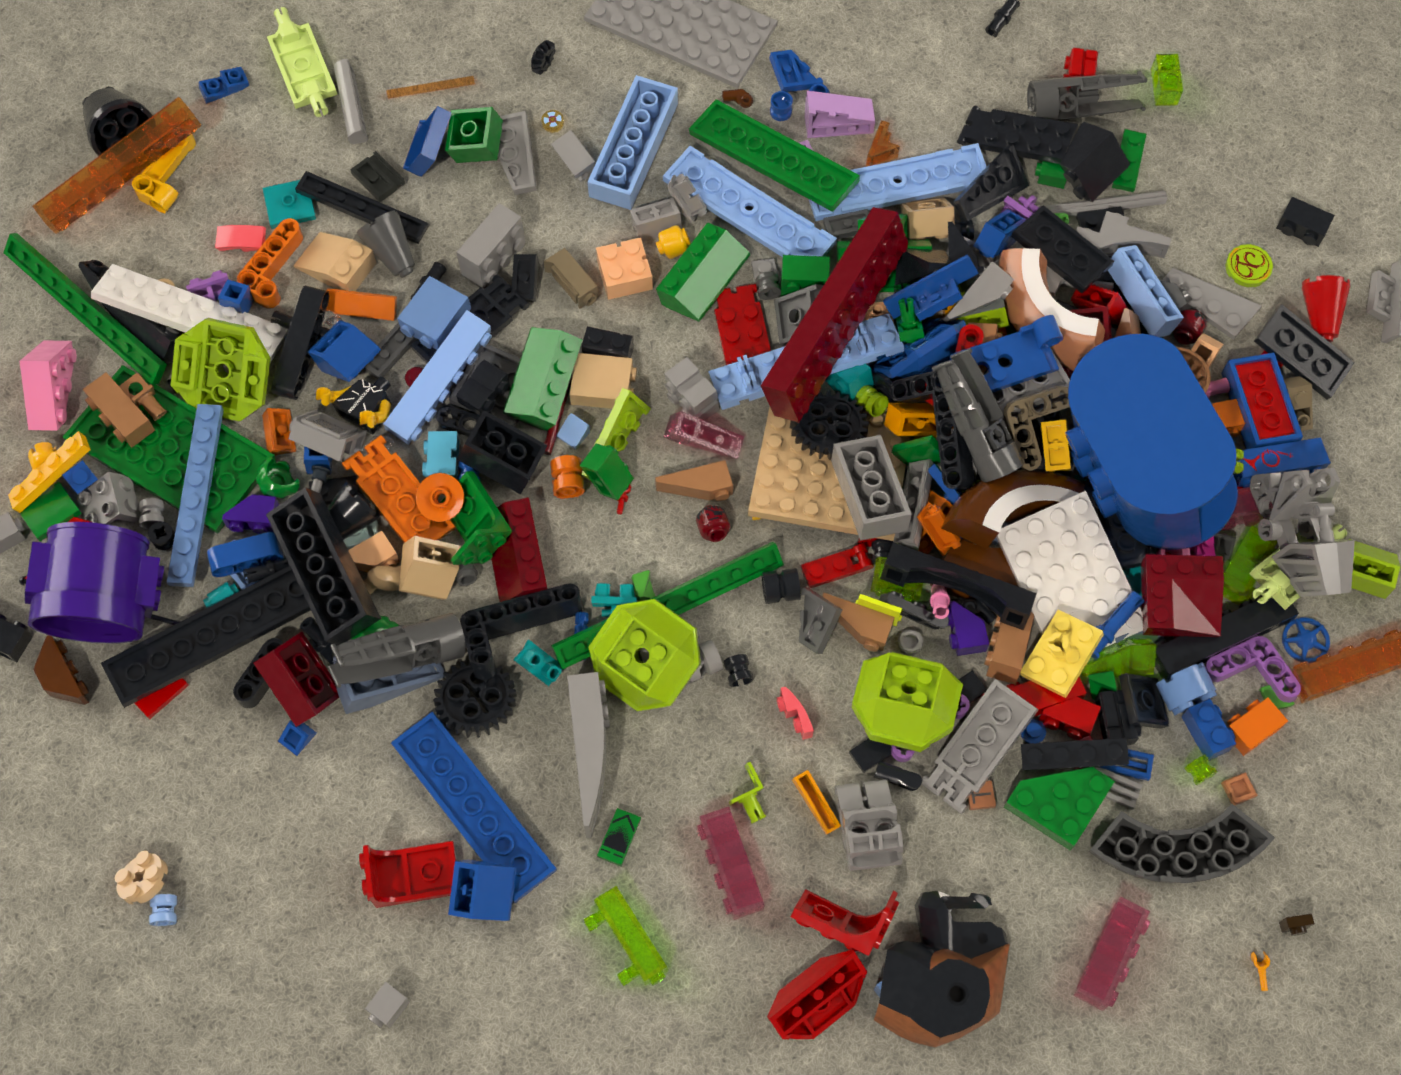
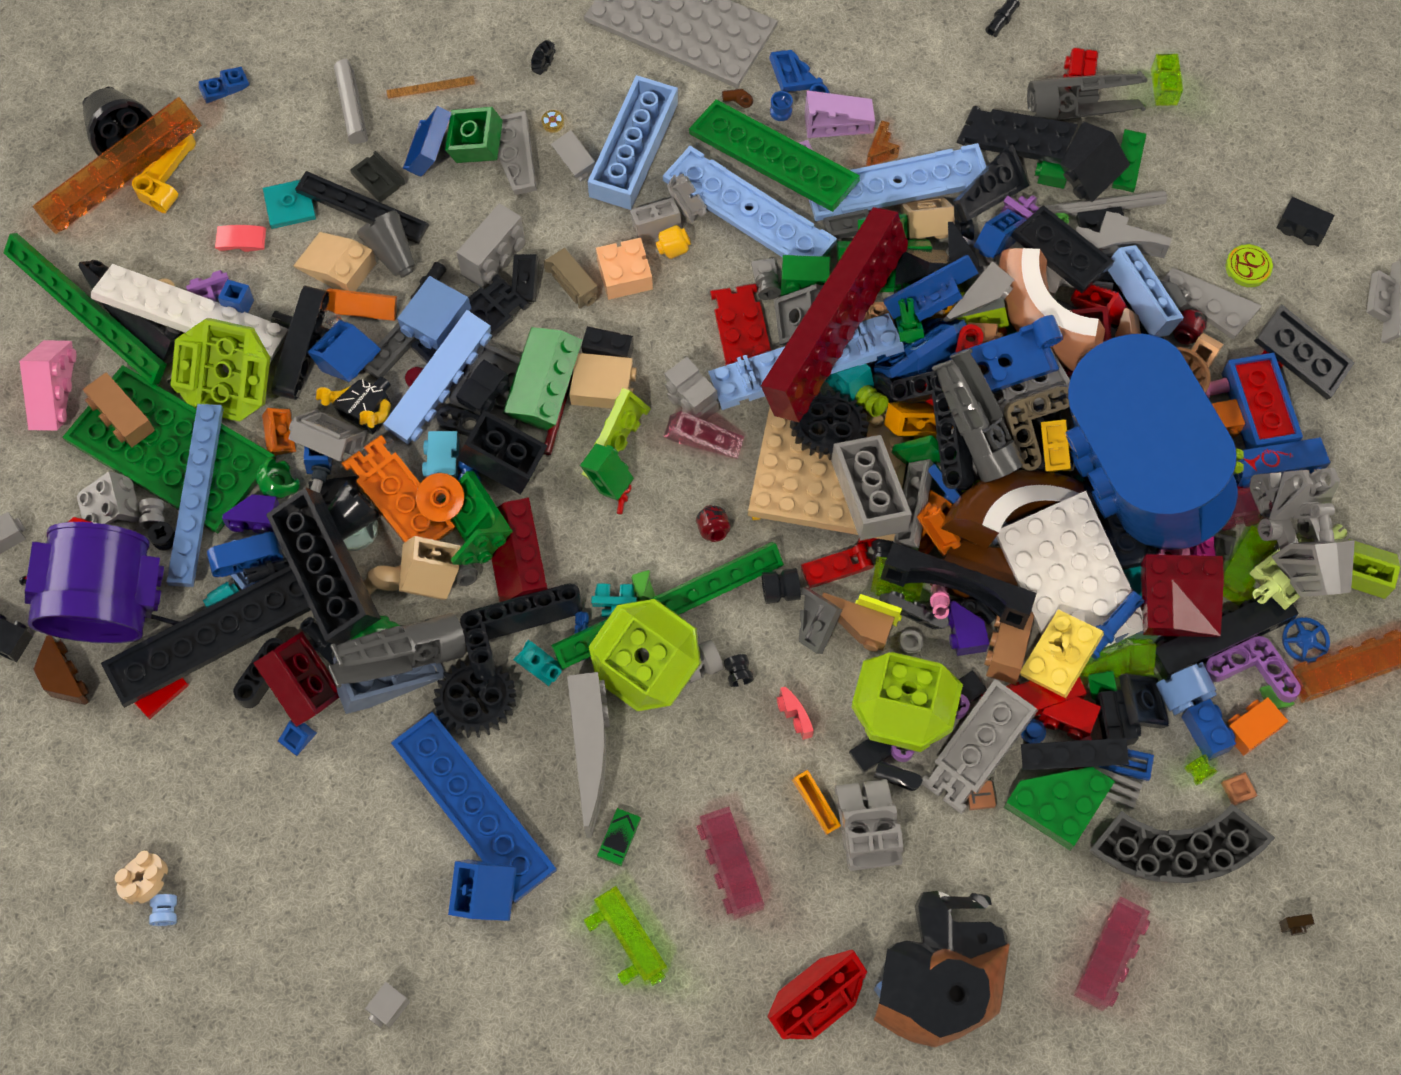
yellow plate [8,431,91,513] -> none
green slope [20,481,82,542] -> none
blue brick [62,460,98,496] -> none
medium nougat bracket [119,373,167,421] -> none
orange beam [237,218,303,308] -> none
yellowish green plate [267,7,337,117] -> none
light nougat slope [348,531,400,572] -> none
red bracket [359,841,456,908] -> none
orange wheel [550,455,585,499] -> none
light blue slope [557,413,590,450] -> none
medium nougat slope [655,460,733,501] -> none
slope [656,222,750,322] -> none
lime bracket [729,762,766,824] -> none
red bracket [790,889,900,956] -> none
light orange hand [1251,951,1270,991] -> none
dark tan slope [1284,376,1313,431] -> none
red cone [1302,275,1351,342] -> none

